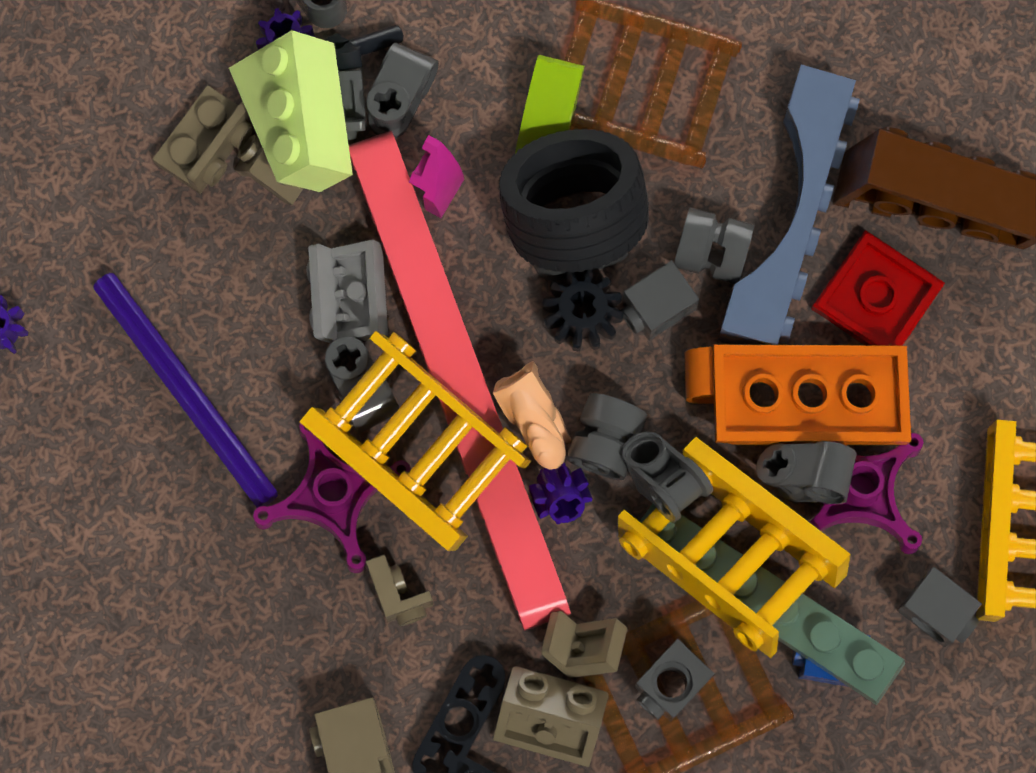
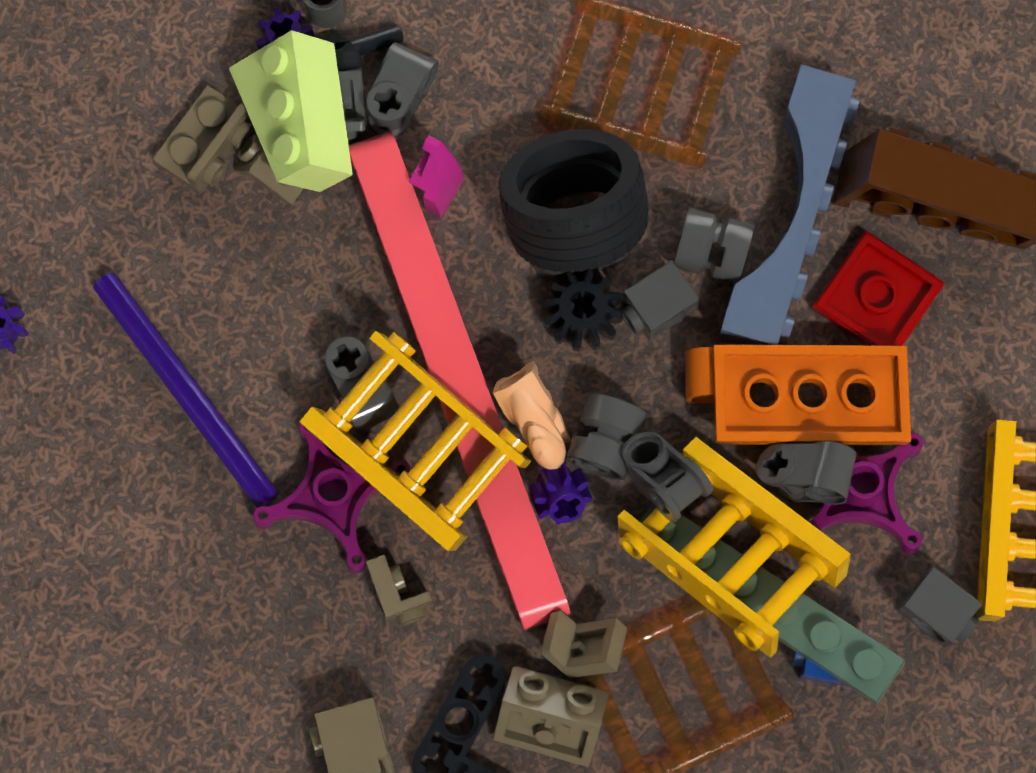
light grey bracket [306,240,389,343] -> none
lime slope [515,55,585,154] -> none
dark grey brick [634,639,715,722] -> none

